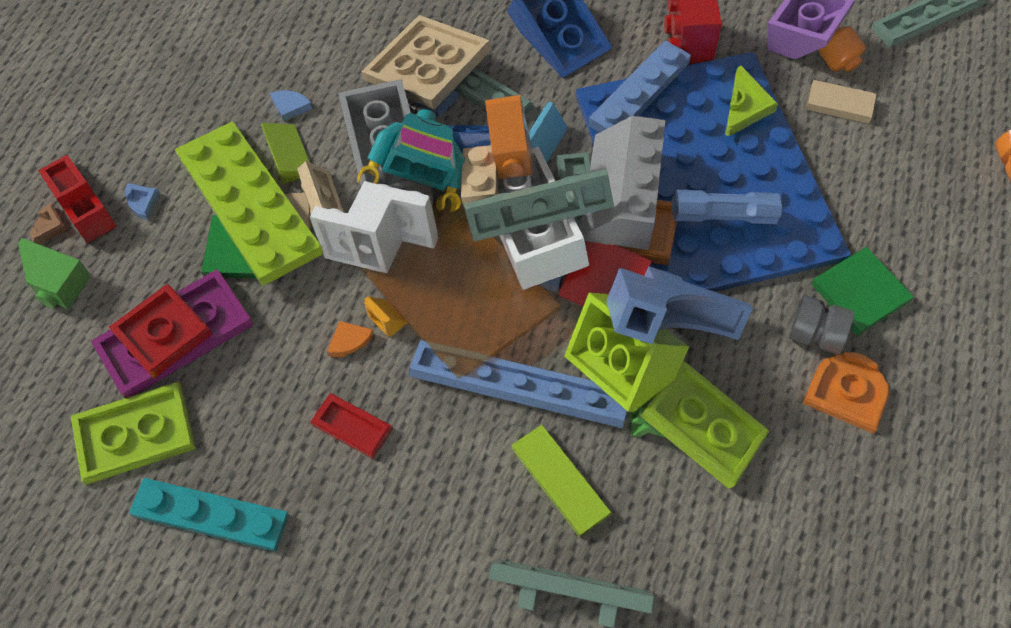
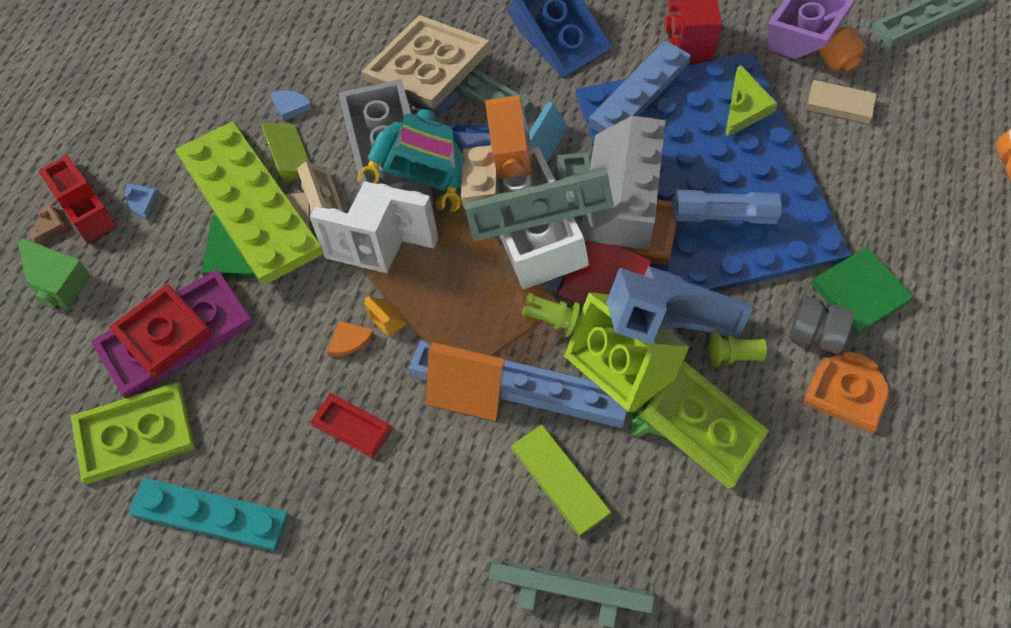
none -> orange tile [426,342,505,421]
none -> lime pin [522,293,580,337]
none -> lime pin [708,332,767,368]

